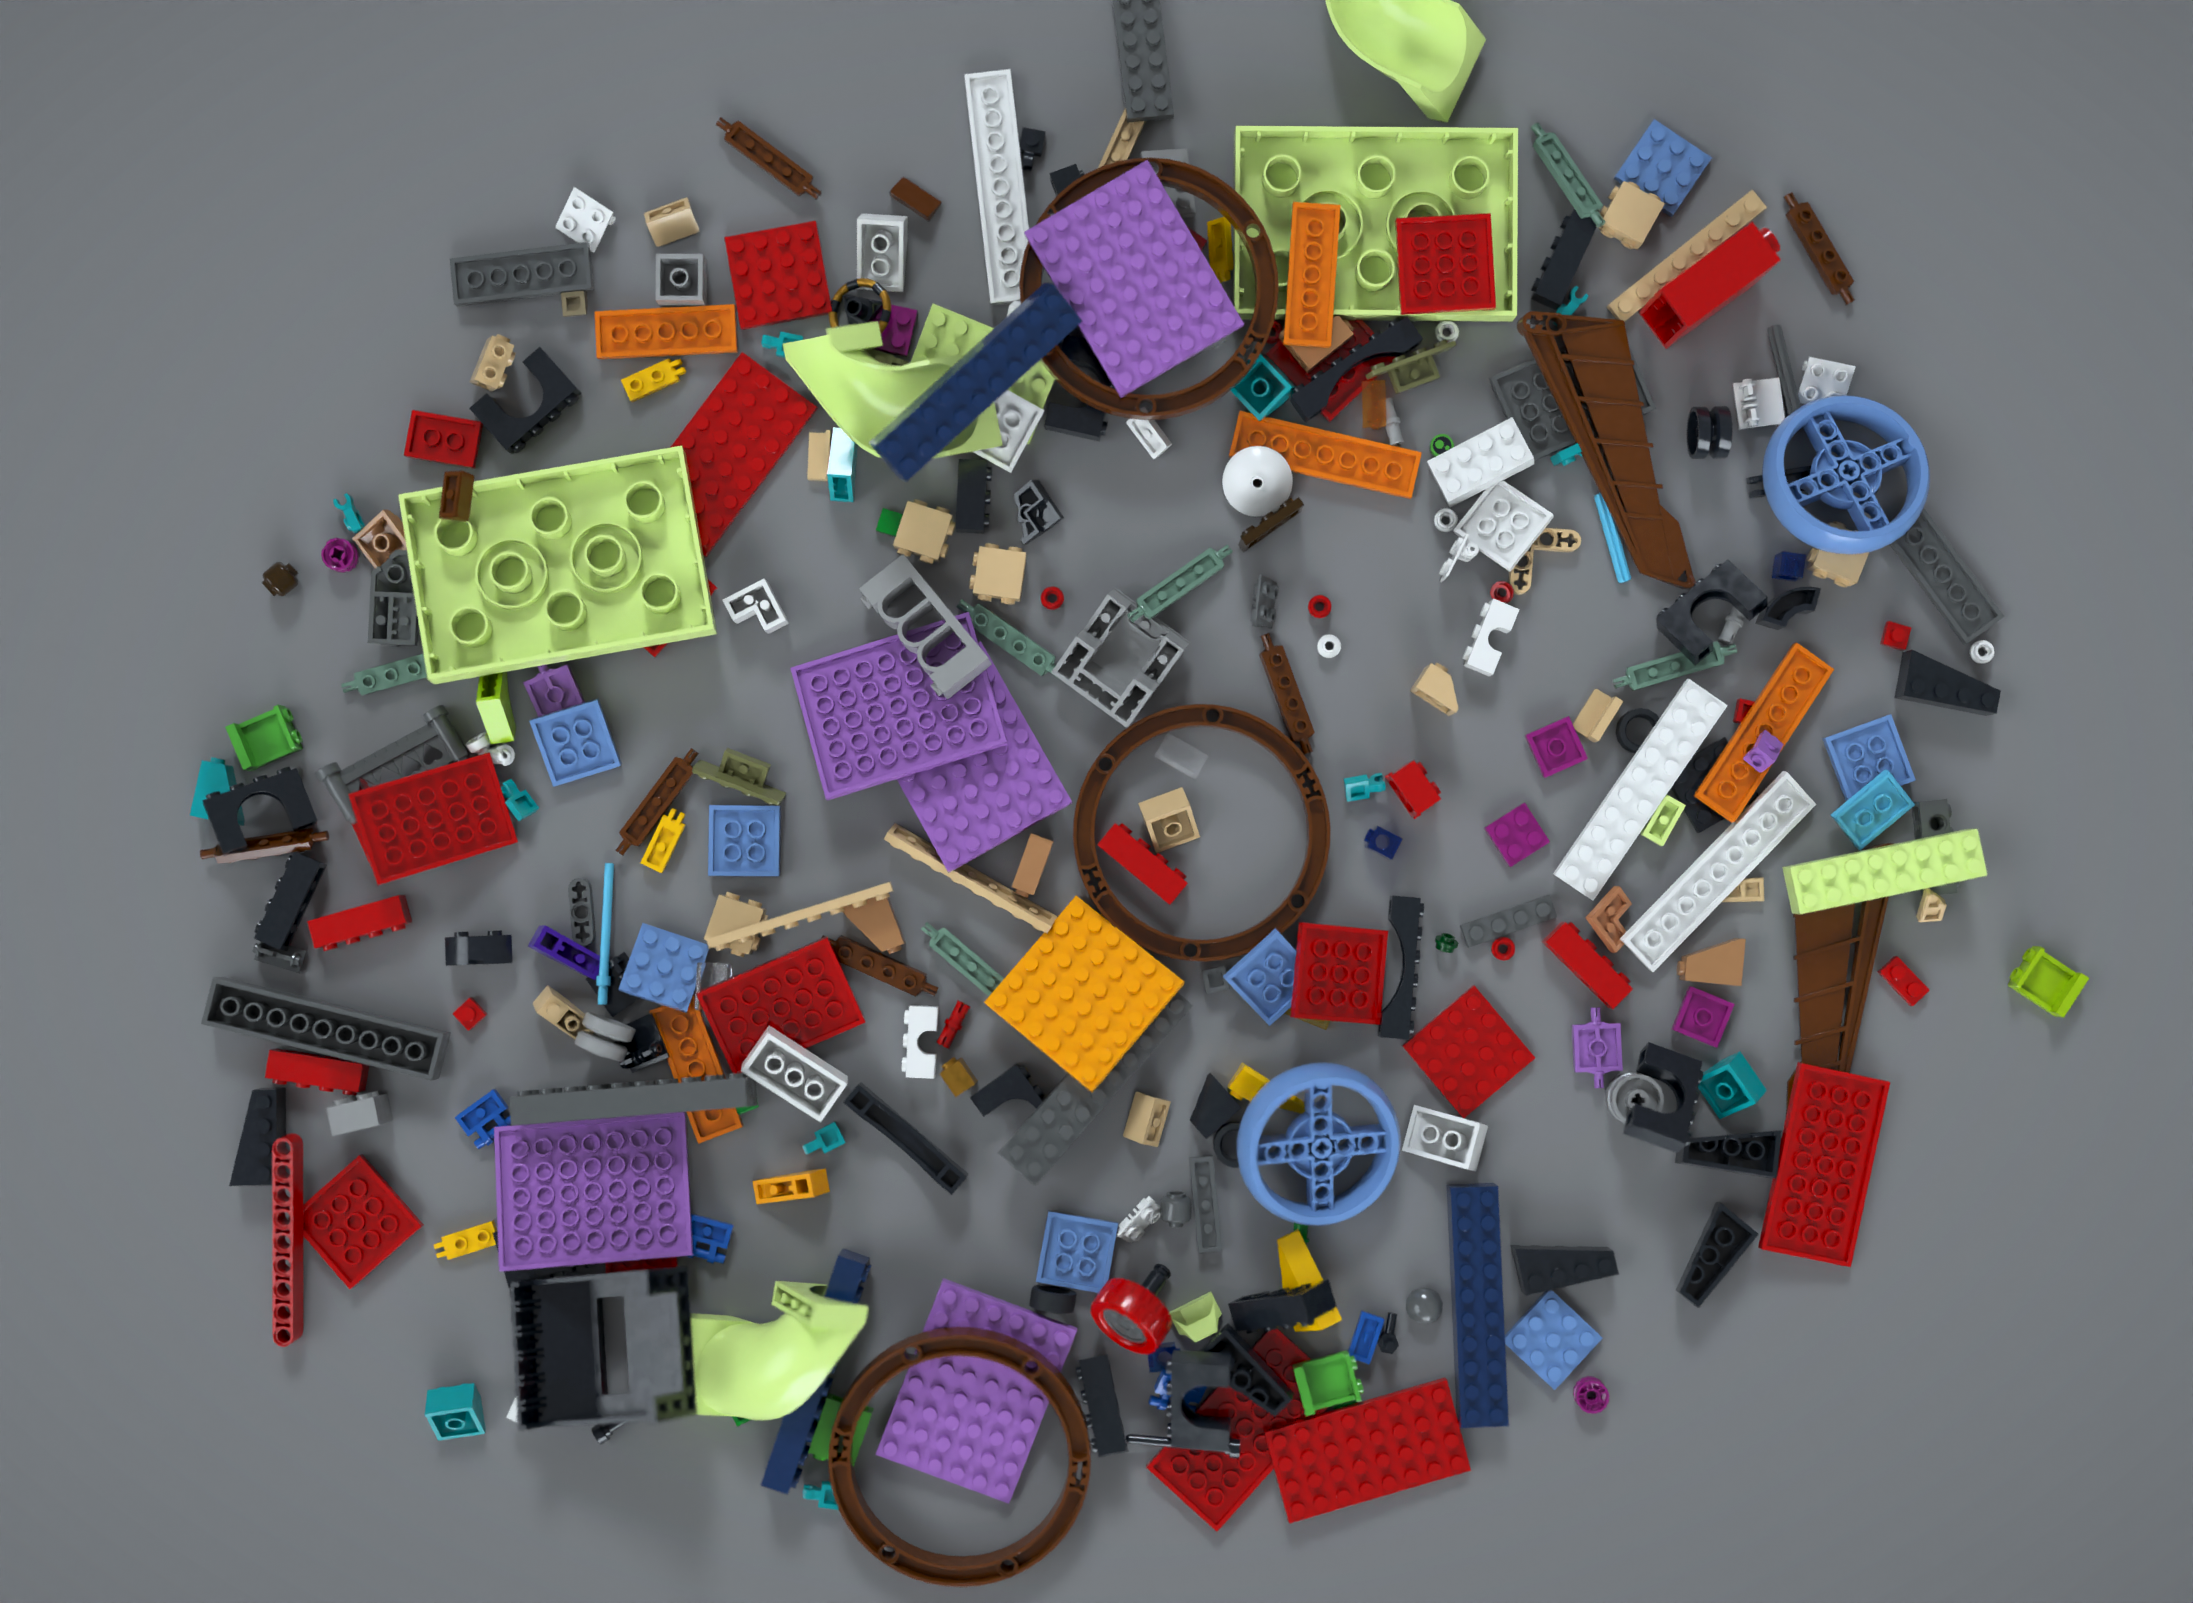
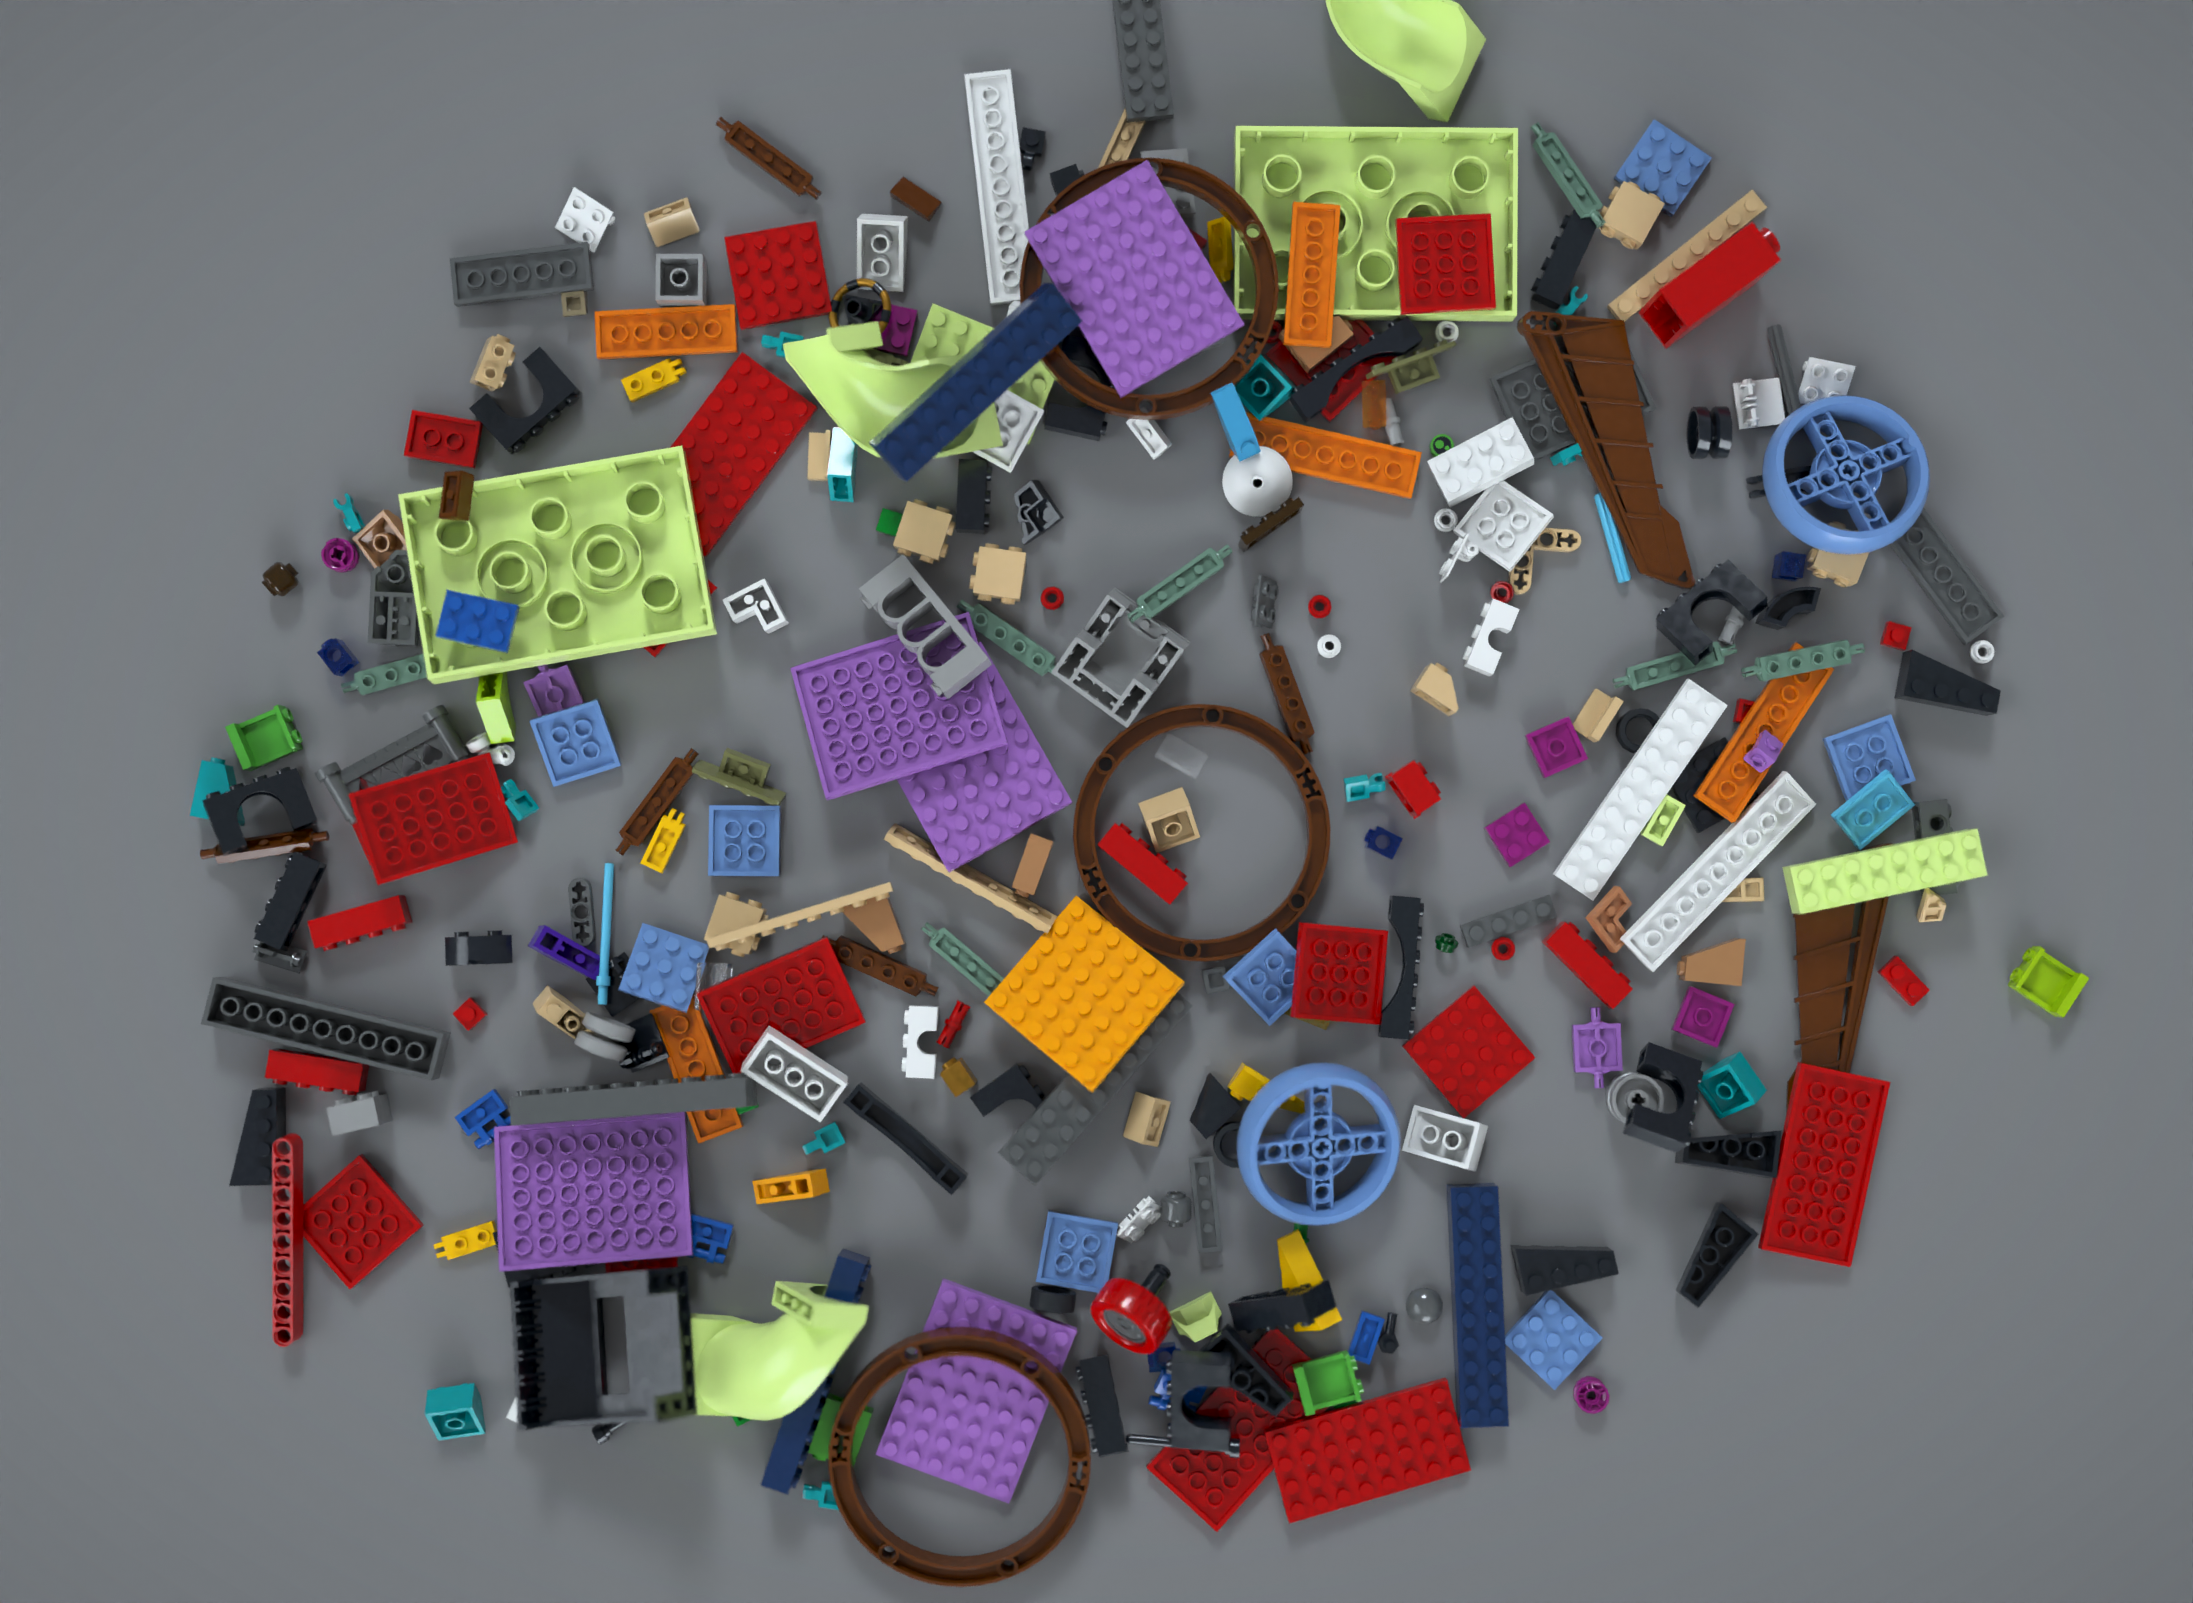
reddish brown plate [1783,192,1855,305] -> none
none -> clear blue brick [317,638,360,677]
none -> blue plate [435,590,520,653]
none -> dark azure slope [1211,383,1261,461]
none -> sand green plate [1741,640,1865,681]

